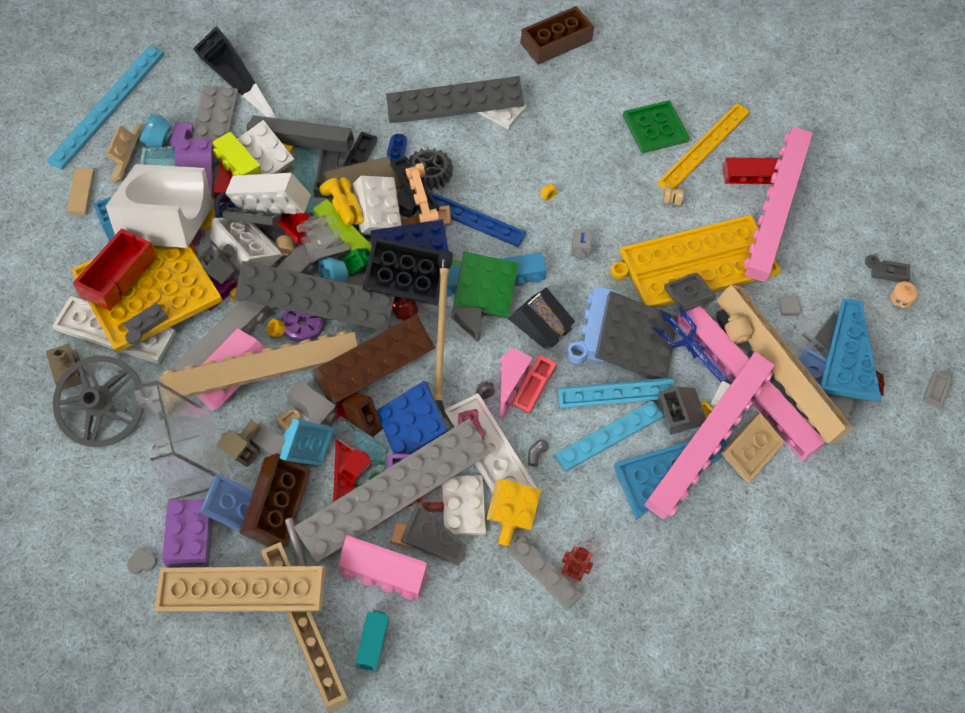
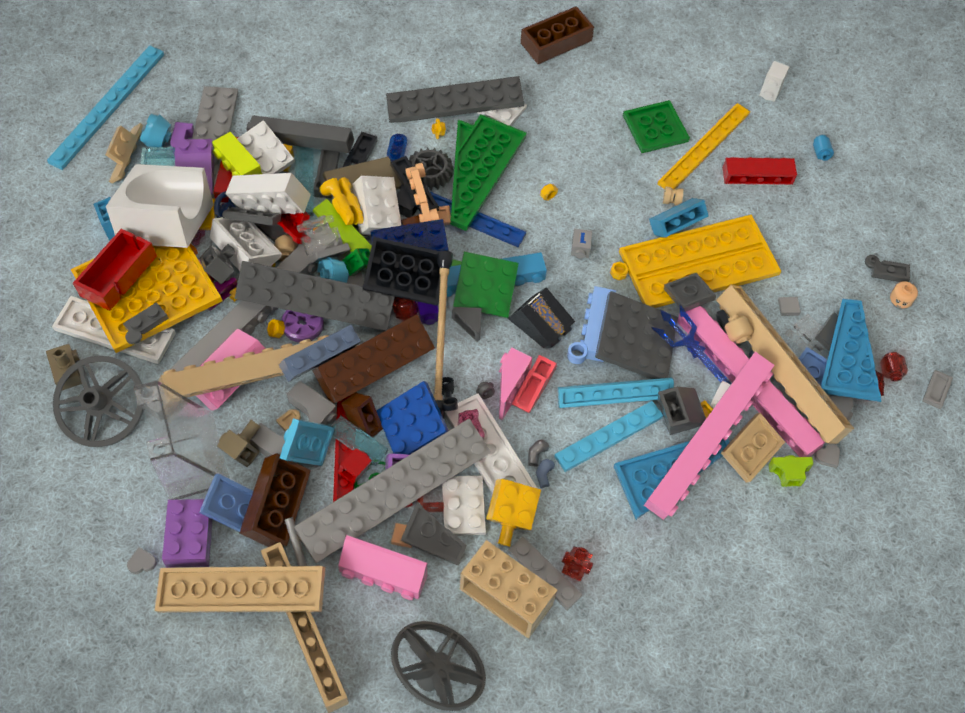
tan tile [66,168,94,215] -> none
black plate [193,26,277,118] -> none
teal brick [355,610,389,672] -> none
bright pink brick [743,127,813,282] -> none
none -> sand blue brick [279,325,361,382]
none -> dark grey wheel [391,621,486,711]
none -> dark purple brick [417,301,439,325]
none -> yellow plate [432,118,446,139]
none -> black bar [441,377,458,411]
none -> green wing [450,114,527,231]
none -> tan hose [460,540,557,639]
none -> sand blue arm [536,459,555,488]
none -> dark azure brick [649,198,709,238]
none -> white brick [759,61,789,102]
none -> lime brick [768,455,813,487]
none -> dark azure brick [813,135,834,161]
none -> light grey tile [815,444,840,468]
none -> clear red head [880,352,908,382]

